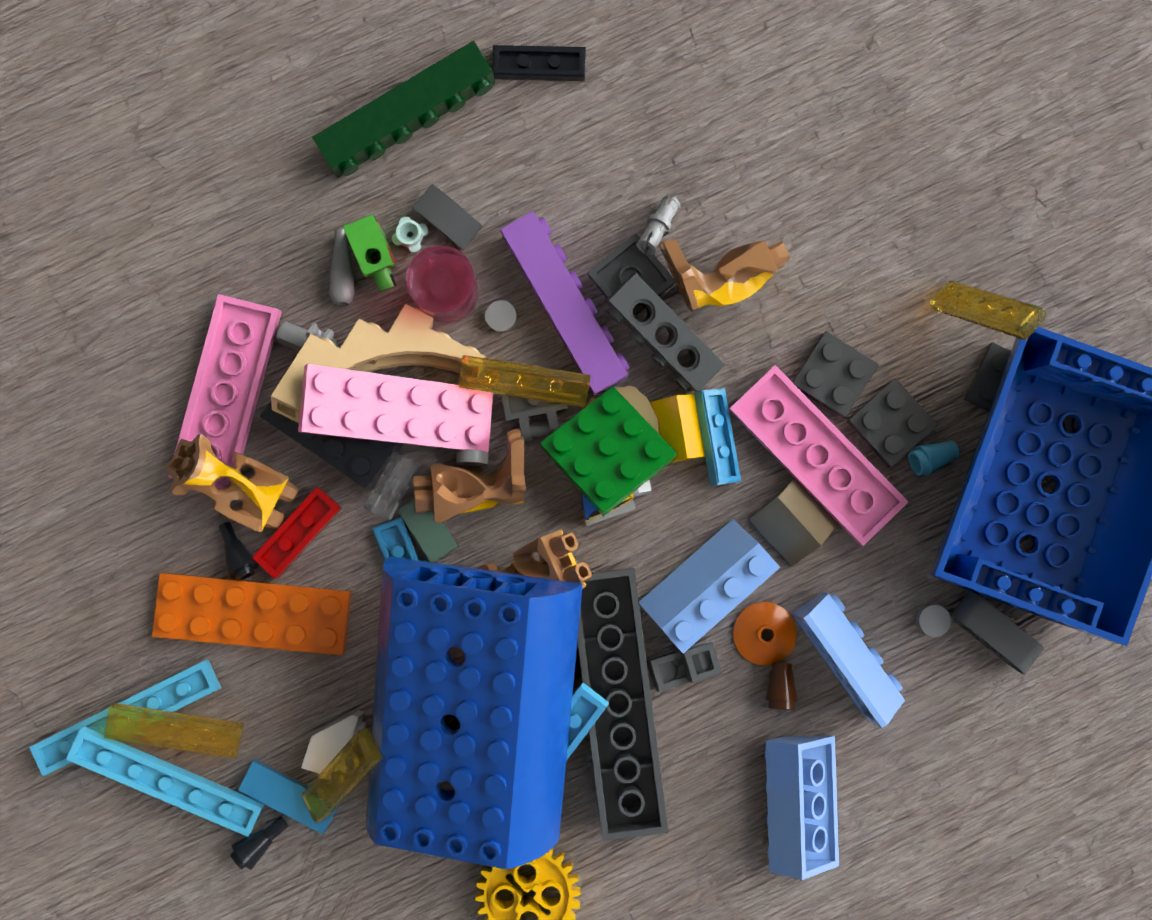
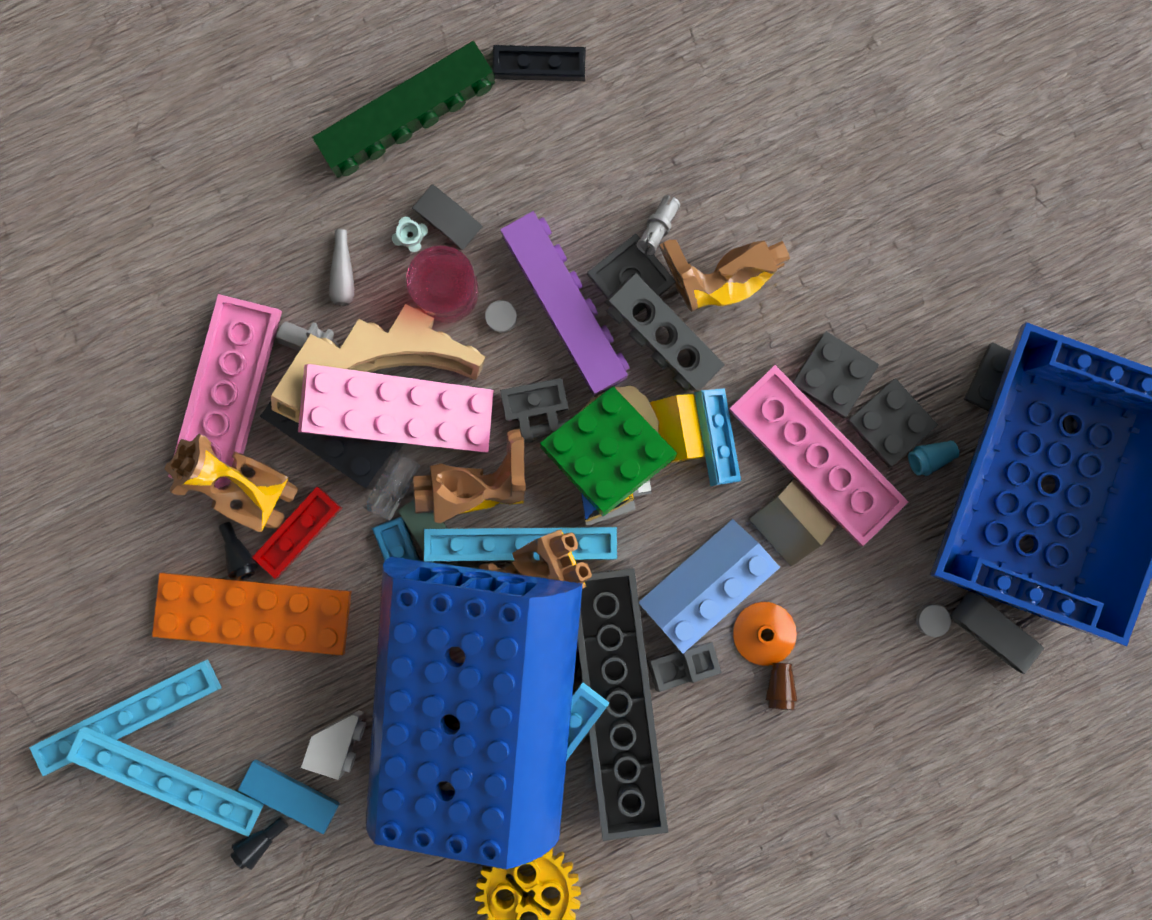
clear yellow plate [104,703,244,758] -> none
clear yellow tile [302,728,383,823] -> none
bright green torso [343,215,397,292] -> none
light grey tile [456,449,488,467] -> none
clear yellow tile [459,355,591,407] -> none
light blue slope [765,735,839,880] -> none
light blue slope [792,592,905,728] -> none
clear yellow tile [929,281,1048,340] -> none
none -> medium azure plate [424,527,617,562]

